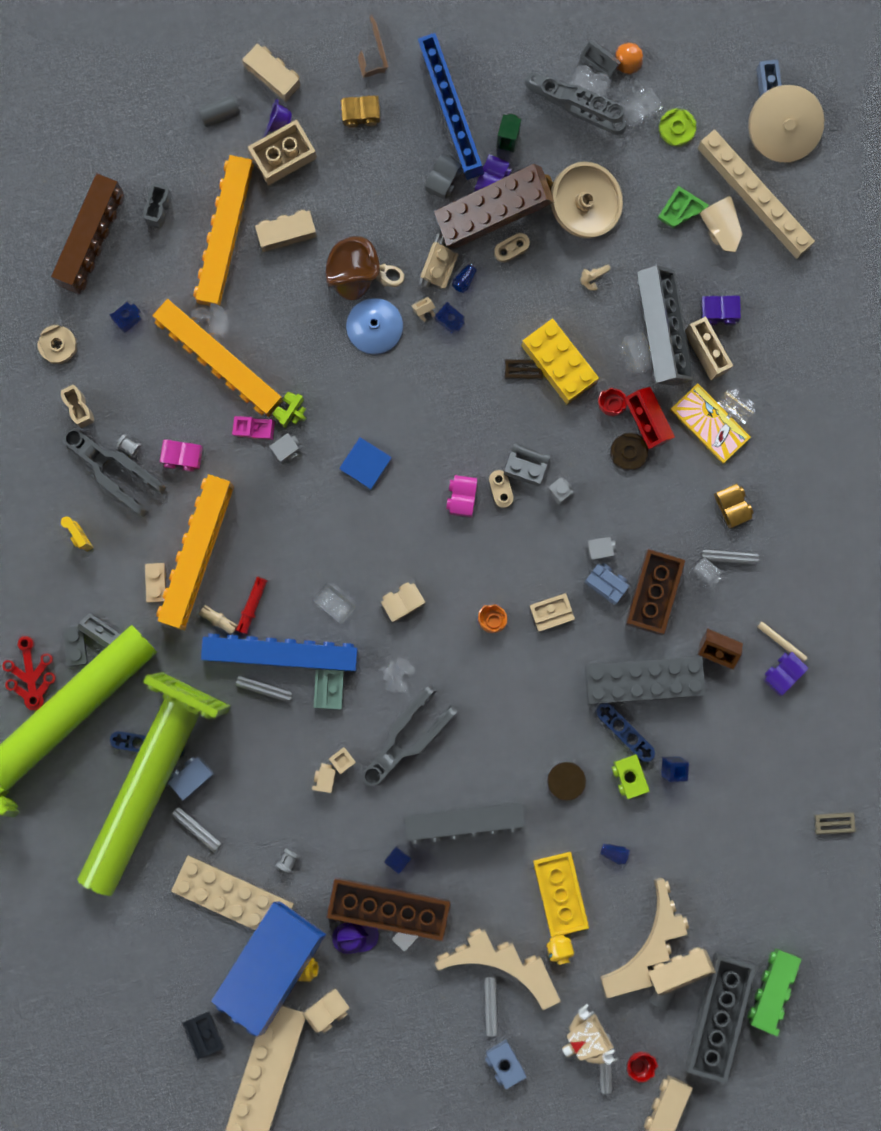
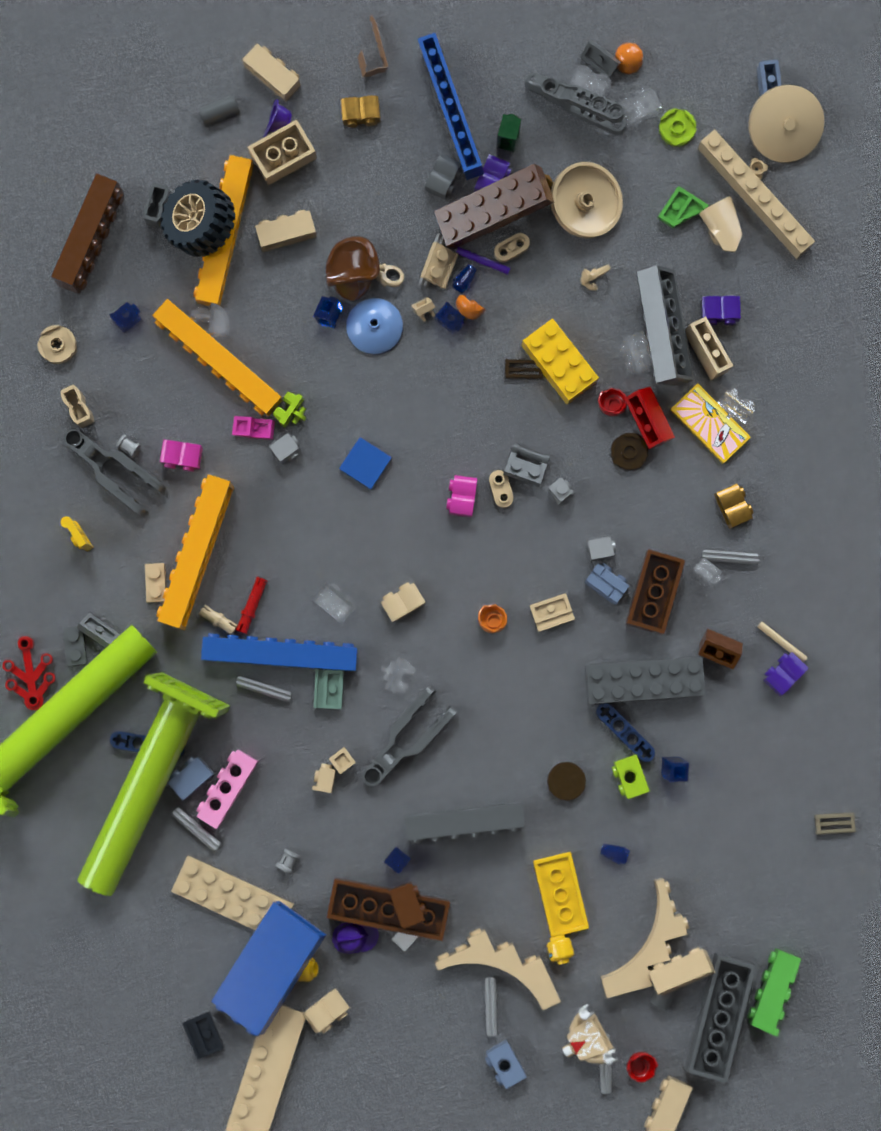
none -> black wheel [161,179,235,257]
none -> bright pink brick [196,749,259,829]
none -> clear blue brick [313,296,343,329]
none -> reddish brown brick [389,881,427,929]
none -> dark purple bar [456,247,511,275]
none -> orange hair [456,295,486,320]
none -> tan plate [749,158,768,180]

